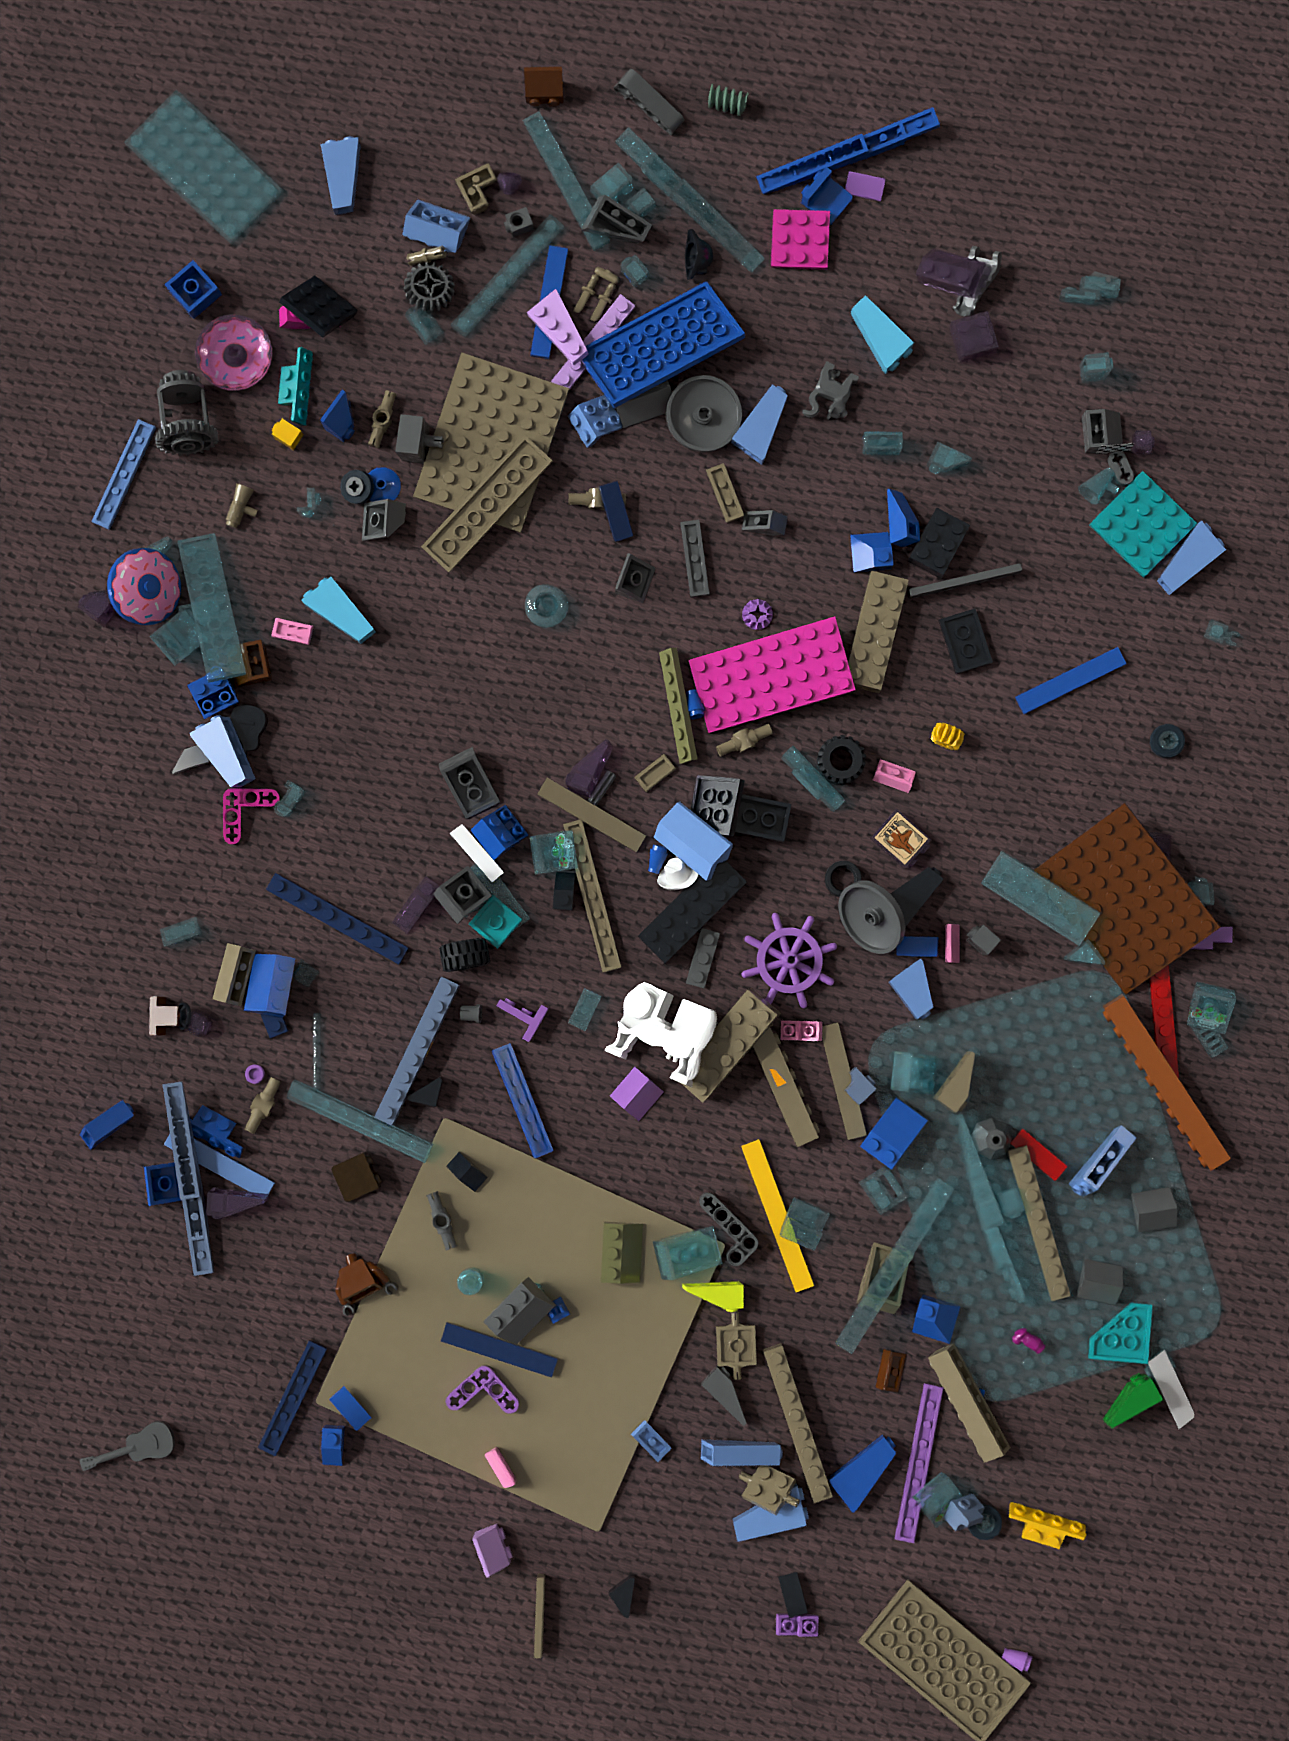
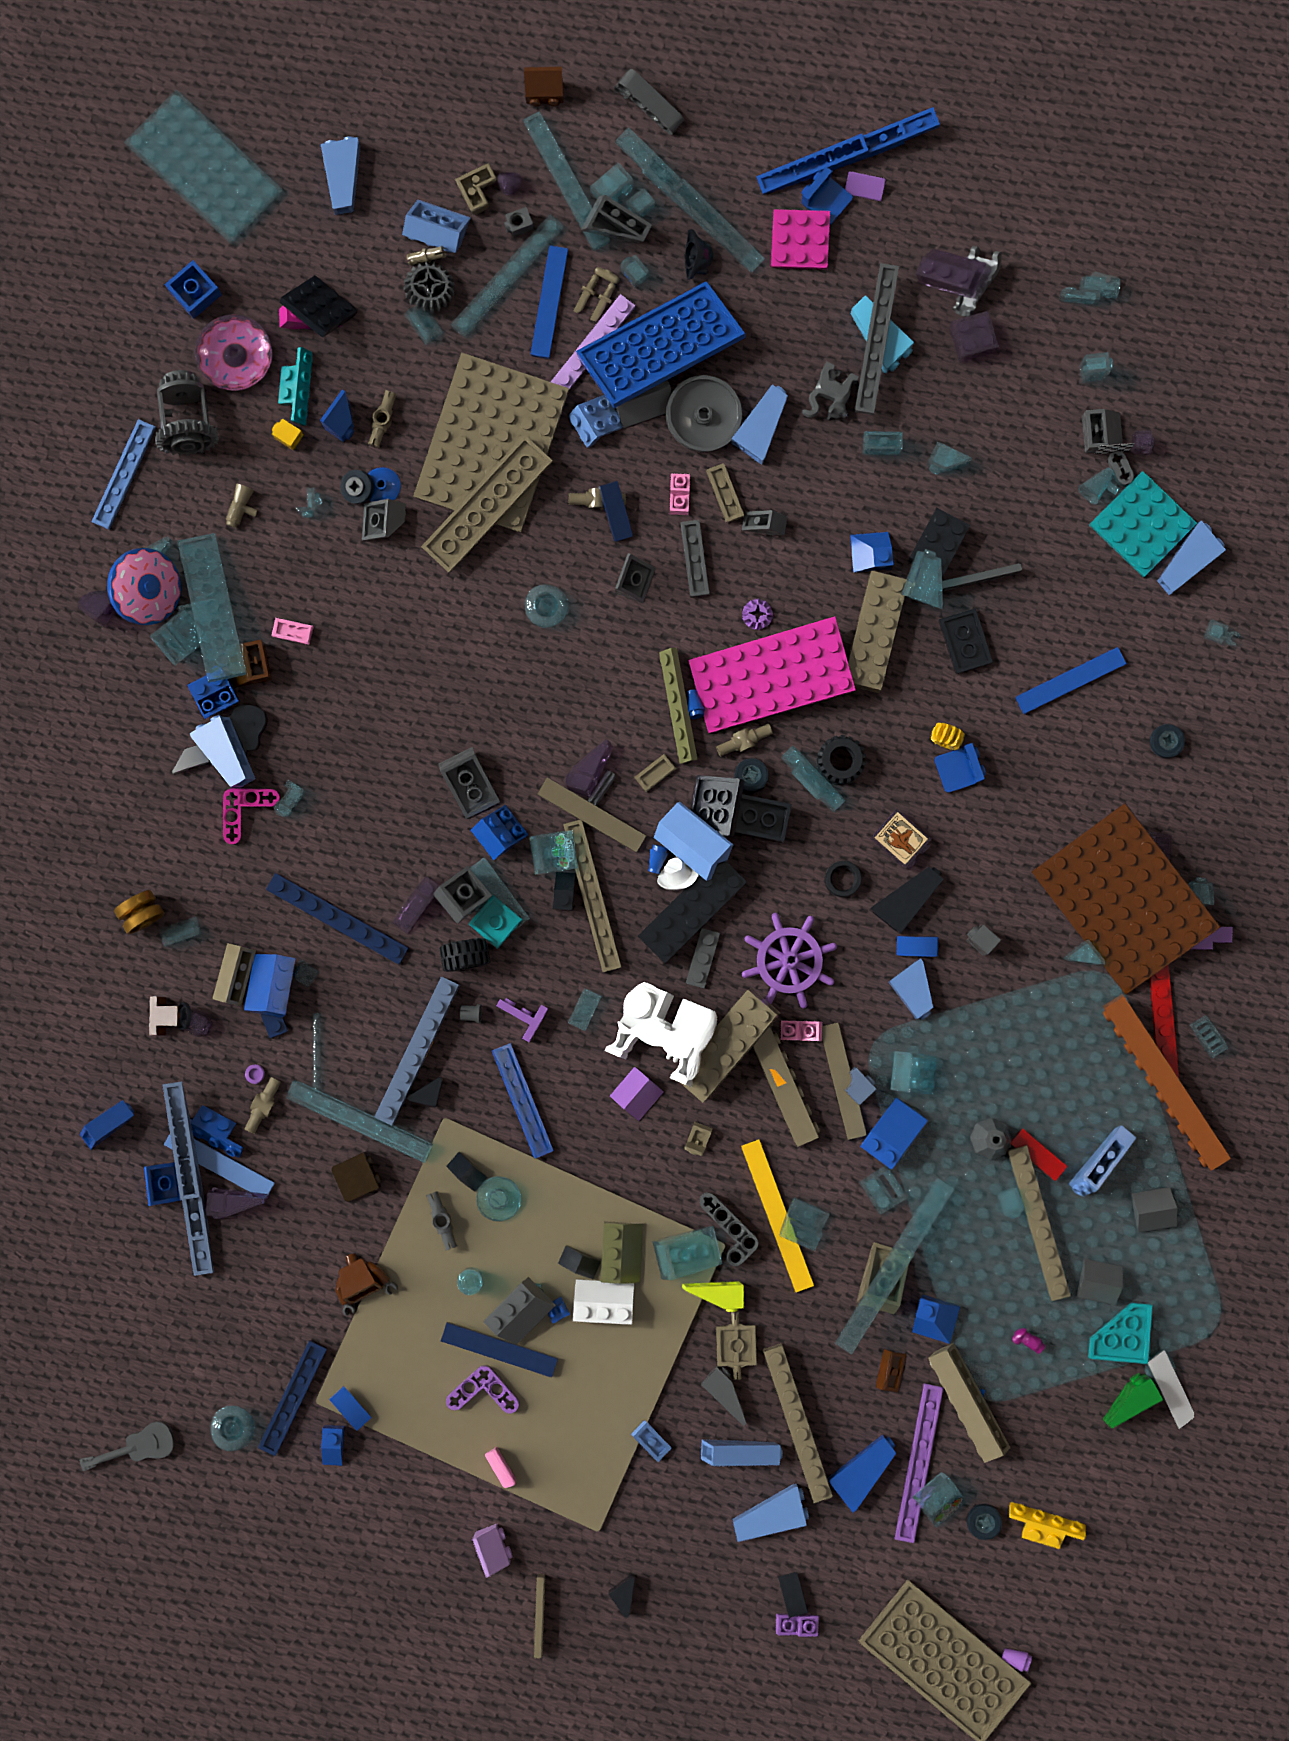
medium azure slope [302,577,375,644] -> none
dark grey brick [395,414,444,464] -> none
white sticker [450,825,504,882] -> none
lavender wing [527,289,589,366] -> none
sand green piece [708,84,749,116] -> none
dark tan plate [739,1465,800,1516] -> none
dark grey dish [838,880,905,954] -> none
bright pink slope [873,759,916,793] -> none
blue slope [887,489,920,547] -> none
dark tan slope [933,1051,975,1113] -> none
sand blue brick [944,1494,985,1531] -> none
bright pink slope [945,924,960,963] -> none
clear light blue slope [956,1113,1027,1303] -> none
clear light blue plate [981,851,1101,946] -> none
clear light blue slope [1187,982,1236,1034] -> none
none -> pearl gold wheel [114,890,165,935]
none -> clear light blue hat [210,1406,255,1451]
none -> clear light blue hat [477,1176,521,1221]
none -> black slope [558,1246,601,1279]
none -> white slope [573,1279,634,1324]
none -> bright pink slope [670,474,690,515]
none -> dark tan bracket [685,1122,713,1156]
none -> black wheel [734,758,769,793]
none -> dark grey plate [855,263,899,415]
none -> clear light blue slope [901,549,943,609]
none -> blue bracket [934,743,986,793]

